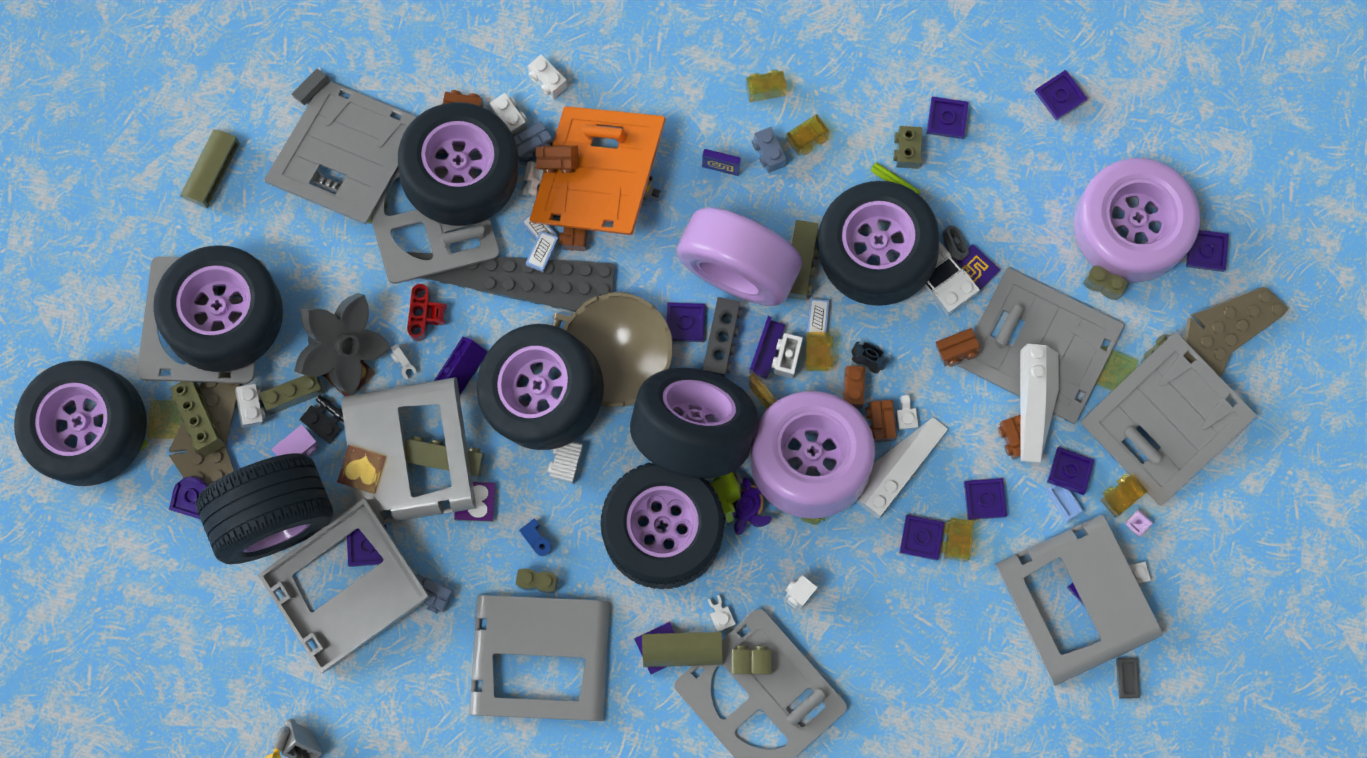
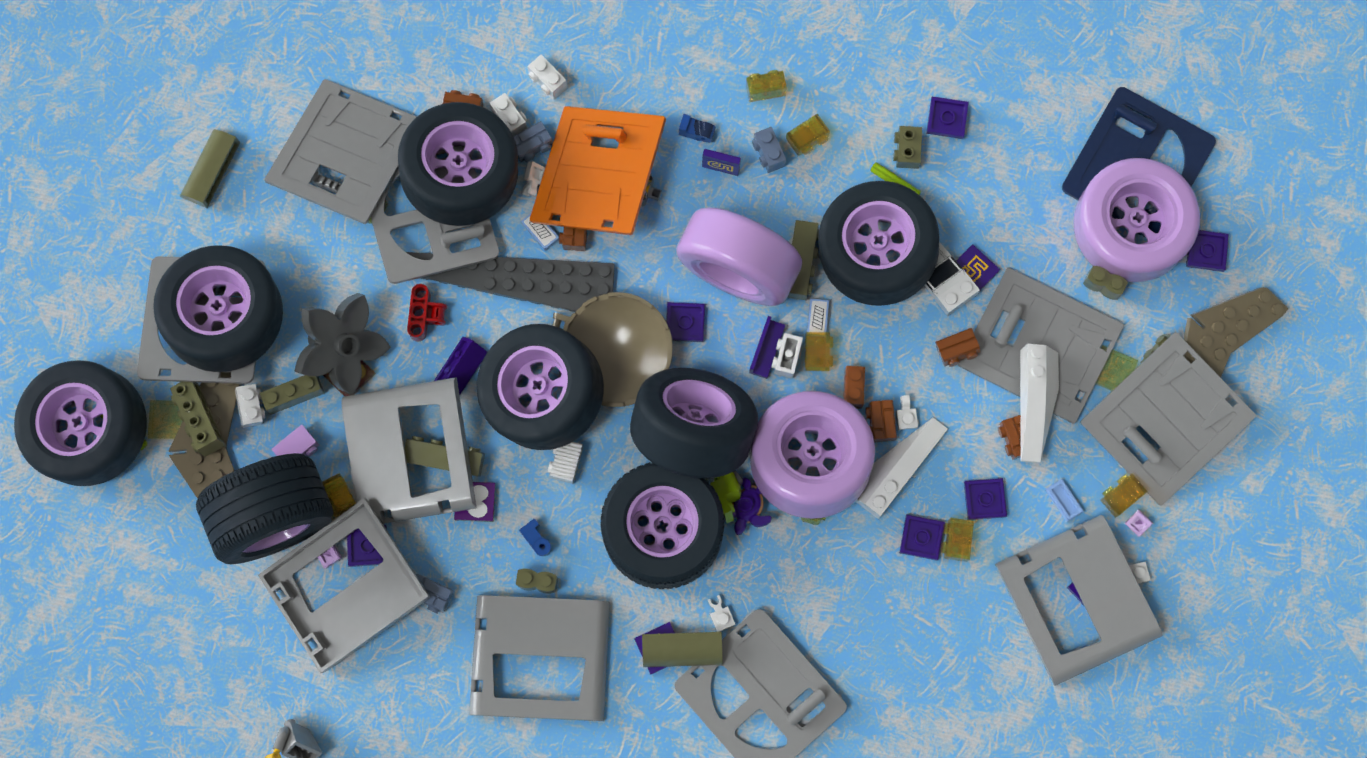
dark purple tile [169,476,208,519] -> none
dark grey tile [291,69,330,105] -> none
black plate [299,395,344,444] -> none
clear yellow tile [337,445,386,494] -> none
white plate [391,344,416,379] -> none
tile [526,231,558,272] -> none
dark orange brick [536,145,578,173] -> none
dark grey brick [703,297,743,377] -> none
olive brick [731,646,772,675] -> none
clear yellow tile [749,372,777,409] -> none
white brick [785,575,818,609] -> none
black plate [851,341,889,374] -> none
dark grey plate [942,225,969,260] -> none
dark purple plate [1034,70,1087,121] -> none
dark purple tile [1047,447,1095,495] -> none
dark grey tile [1116,658,1140,699] -> none
none -> lavender tile [318,545,342,569]
none -> clear yellow brick [322,473,356,518]
none -> blue leg [679,114,716,143]
none -> dark blue door [1062,87,1216,238]

